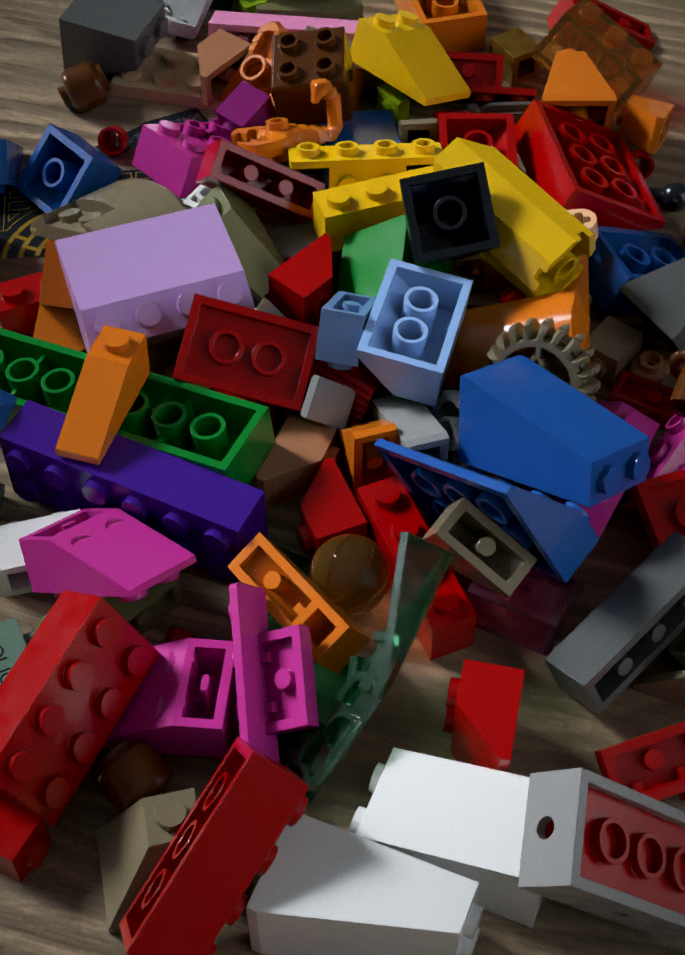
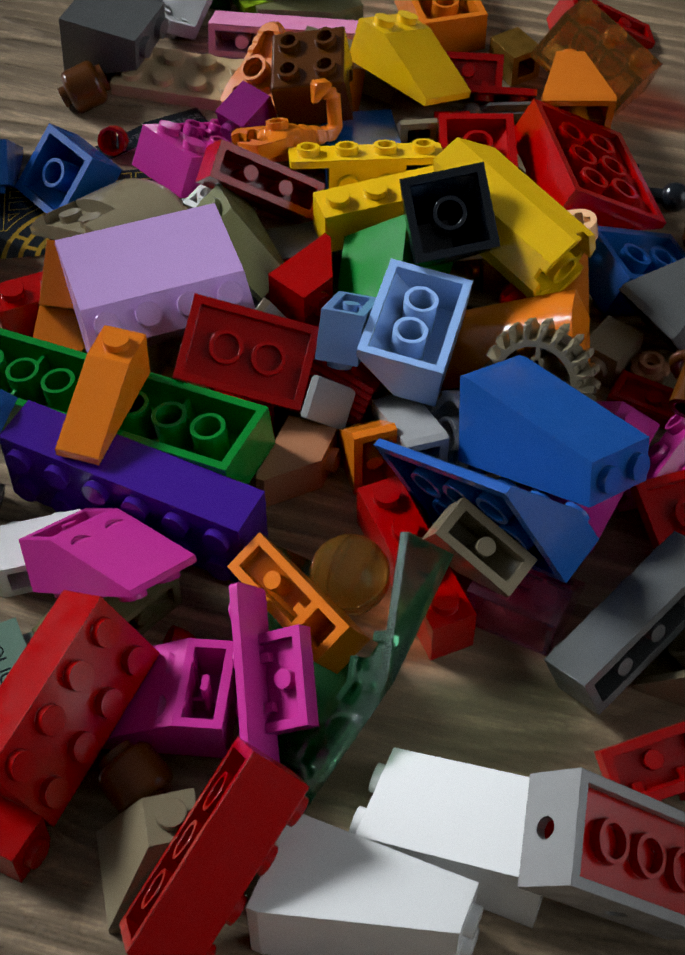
nougat slope [197,29,252,107] -> none
red slope [295,457,367,566] -> none
lime plate [376,83,410,124] -> none
red slope [443,659,525,773] -> none
orange slope [616,95,675,154] -> none
red hinge [630,148,655,179] -> none

